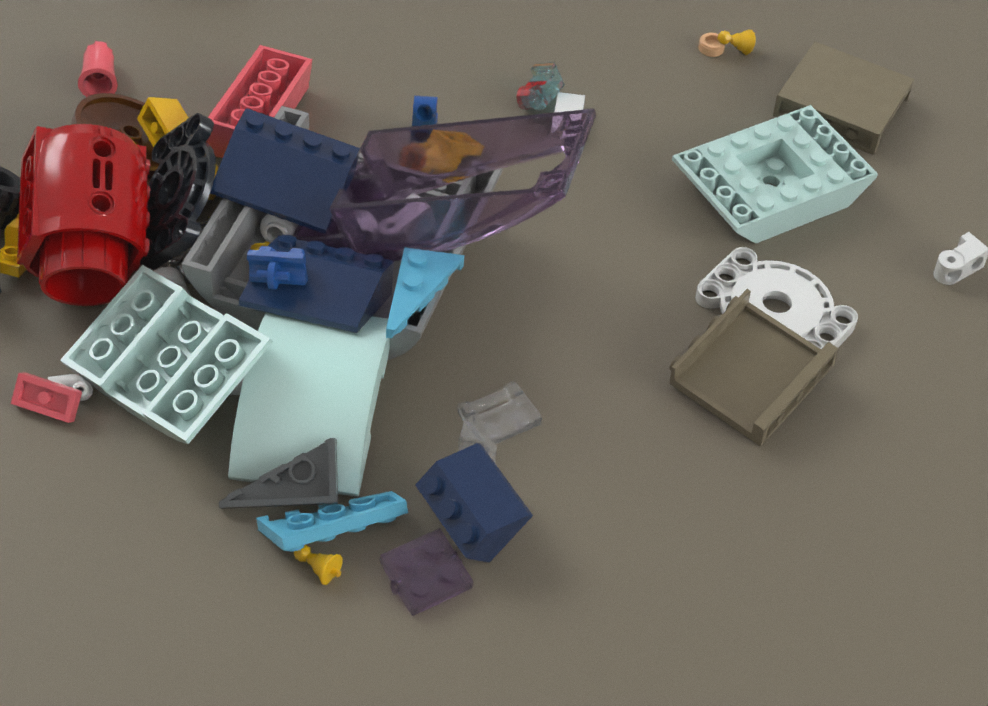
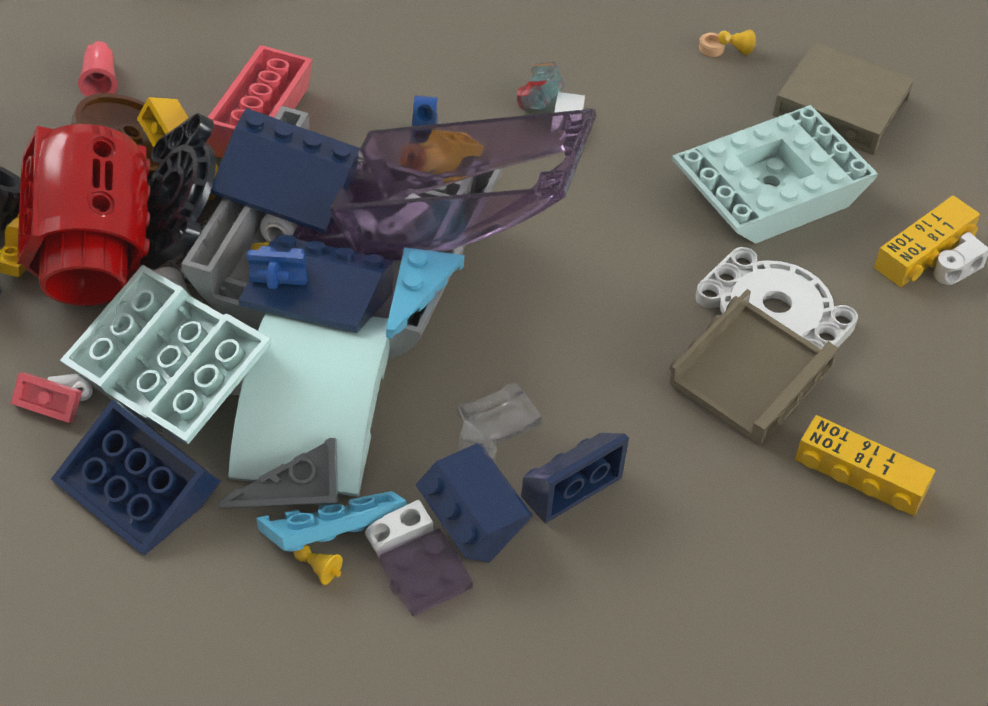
none -> dark blue slope [51,399,221,555]
none -> white leg [365,500,435,559]
none -> dark blue slope [521,433,629,524]
none -> yellow brick [795,415,936,516]
none -> yellow brick [874,195,980,288]

